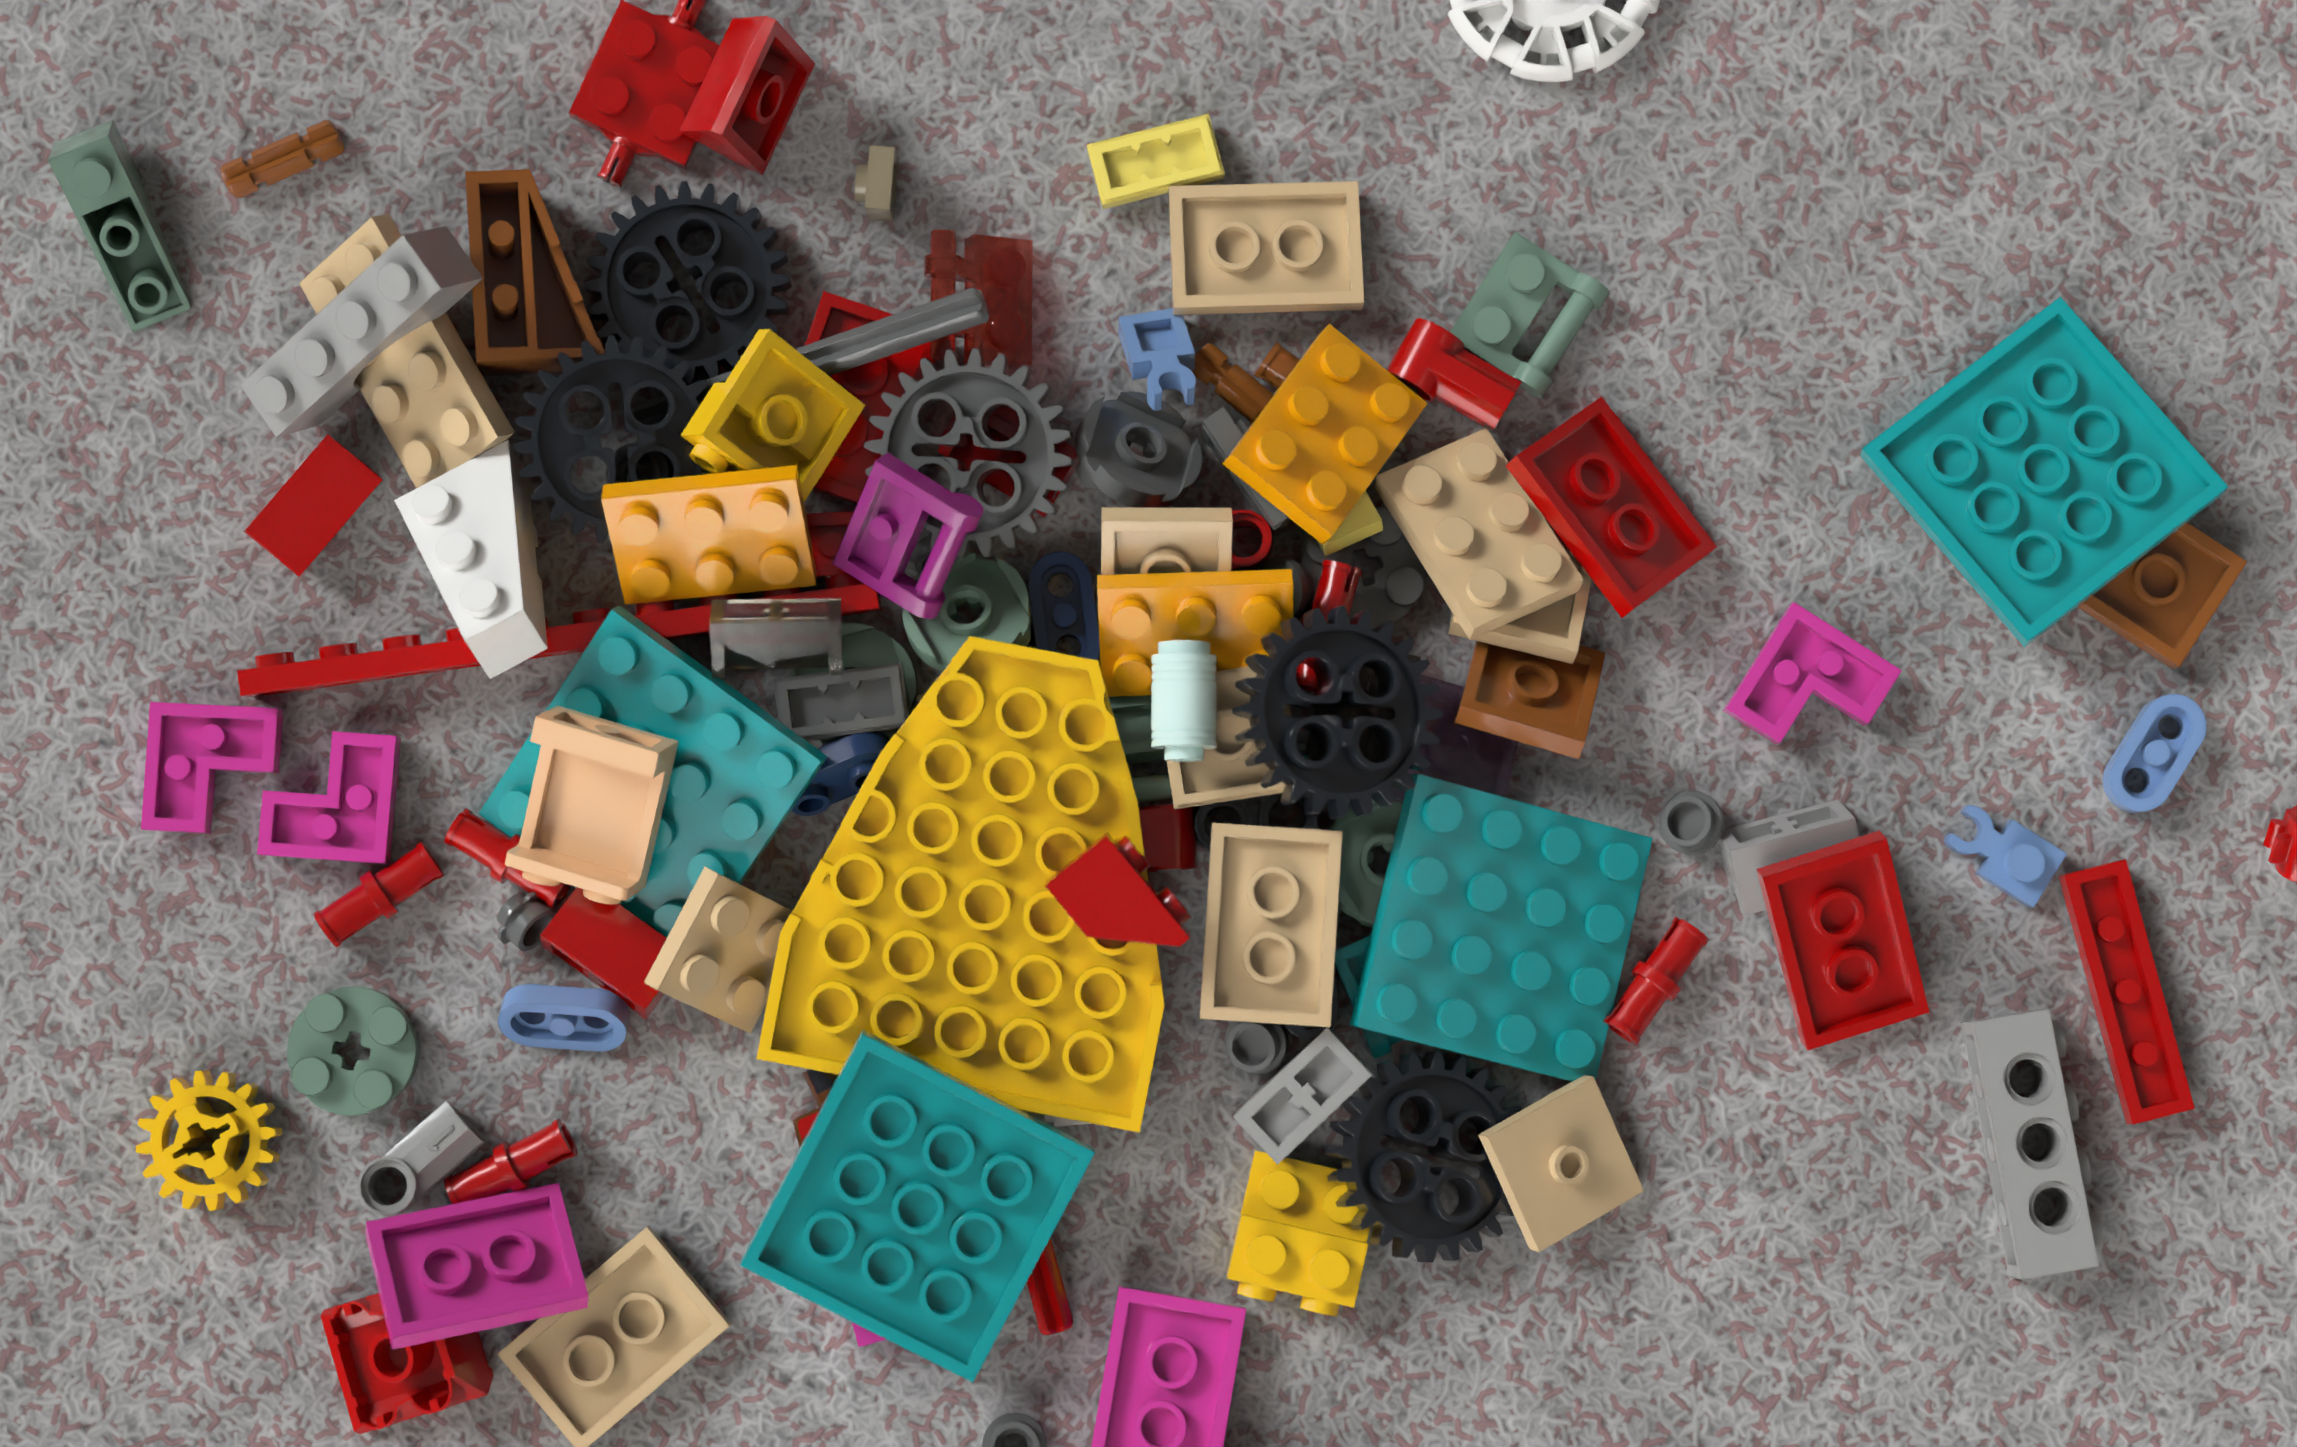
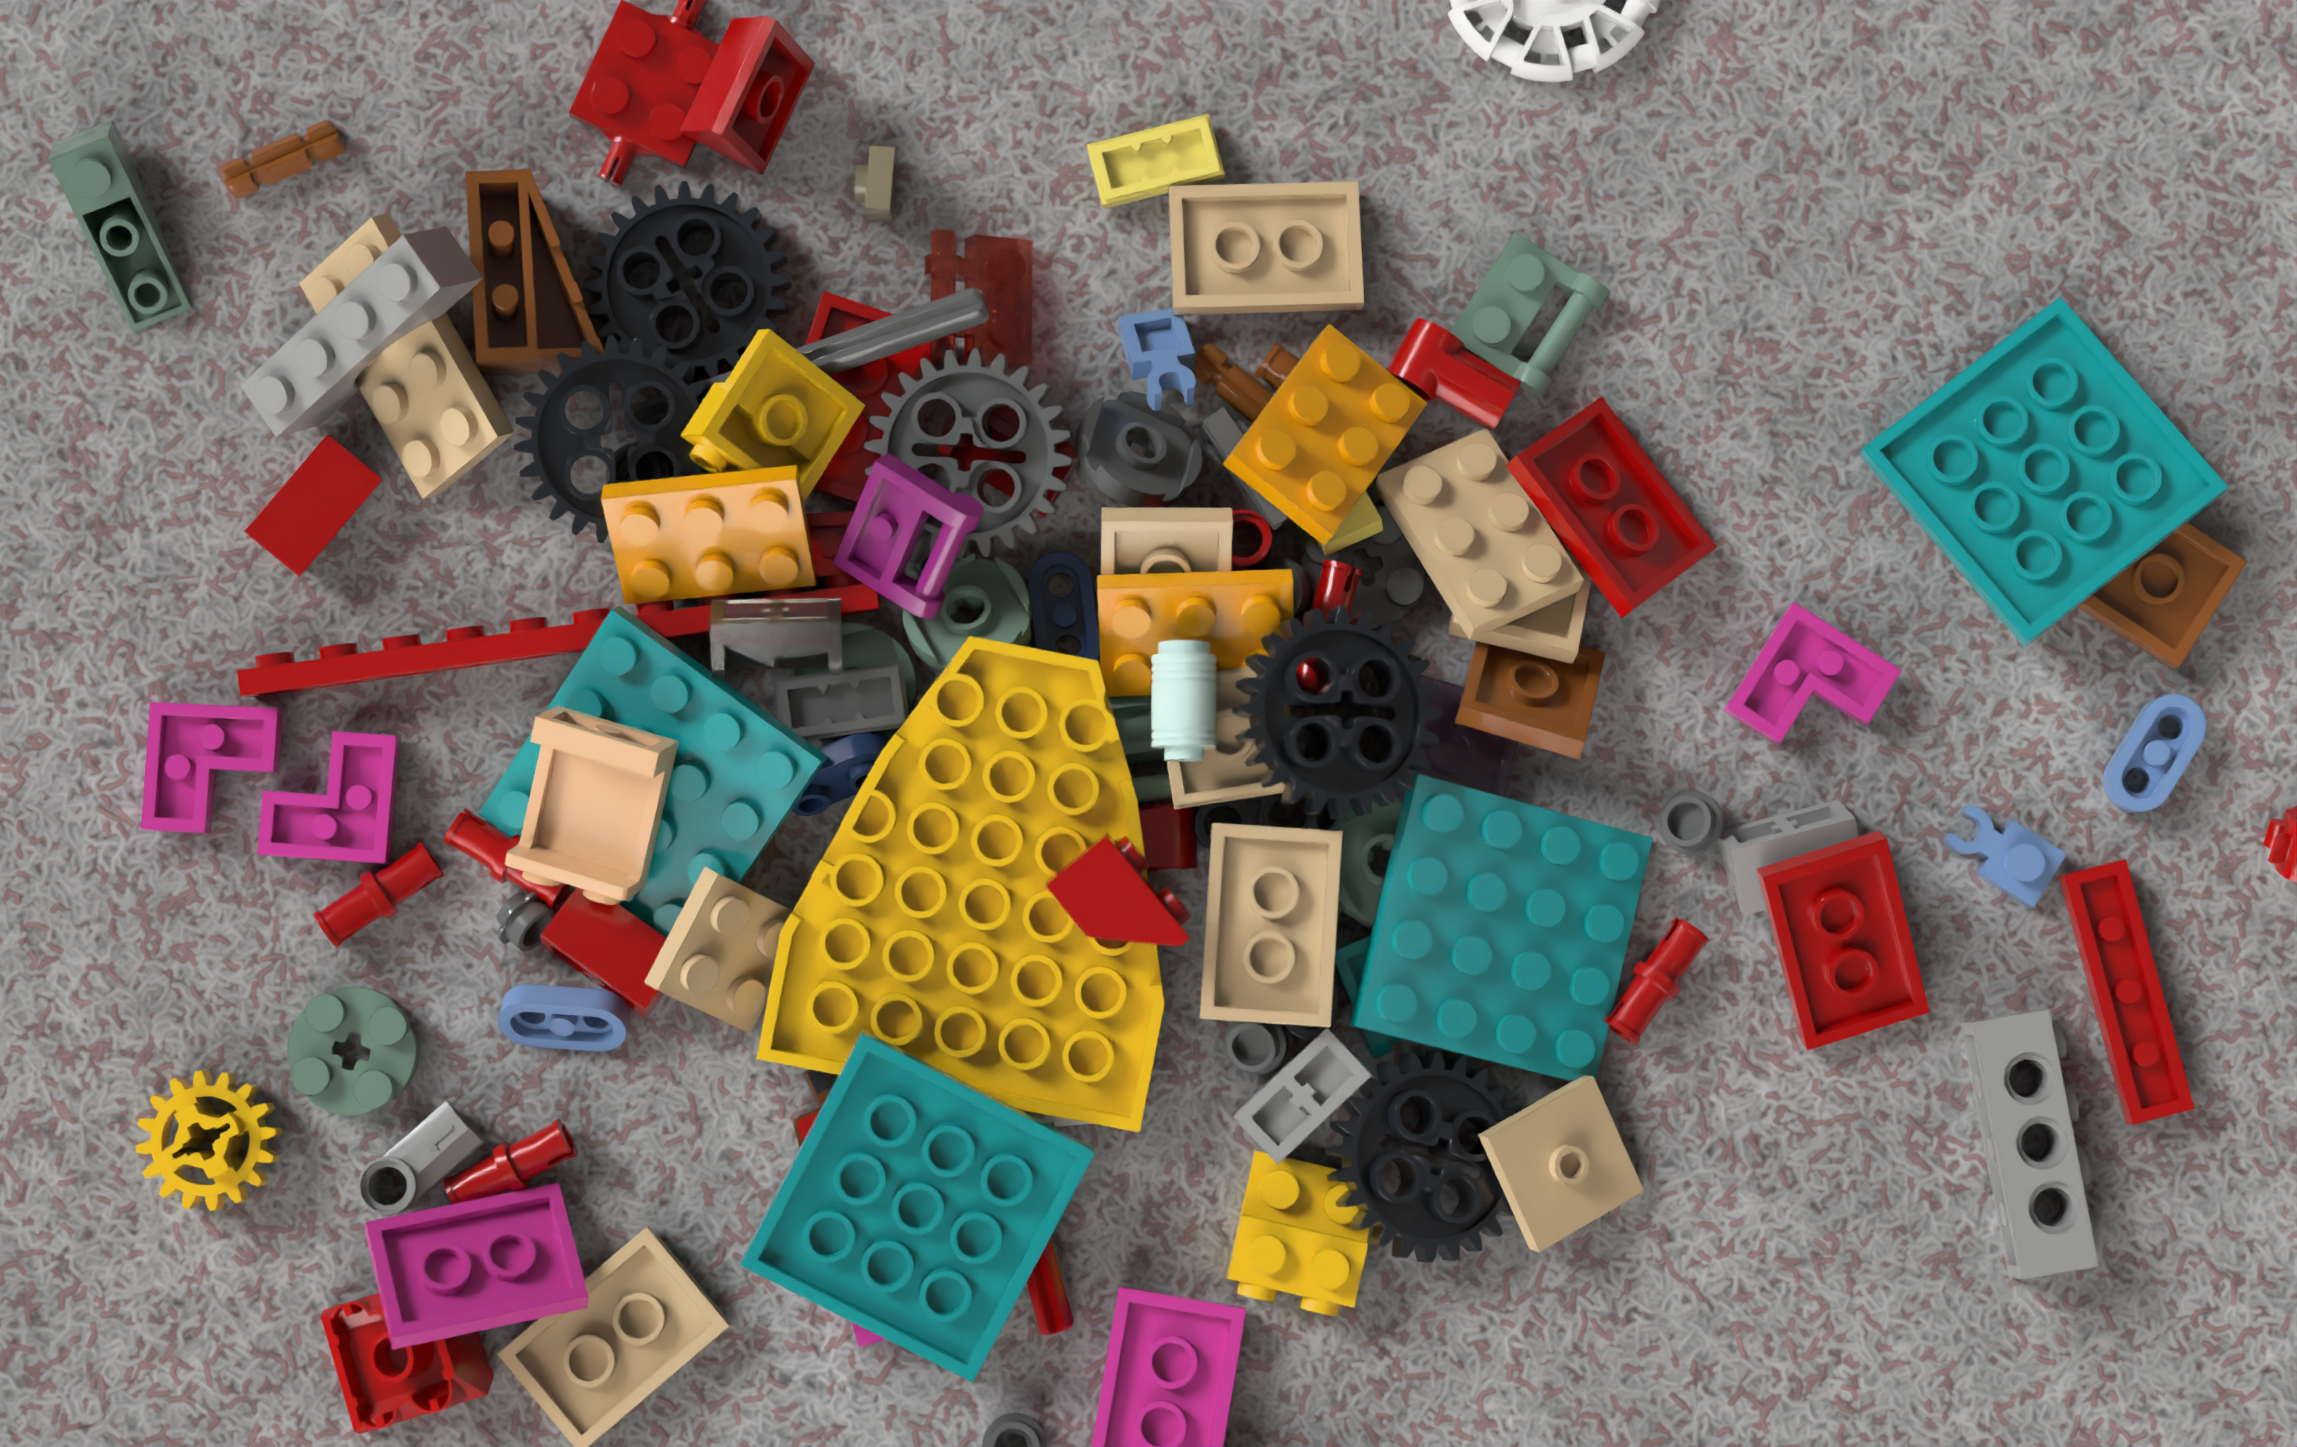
white wedge [394,440,548,679] -> none

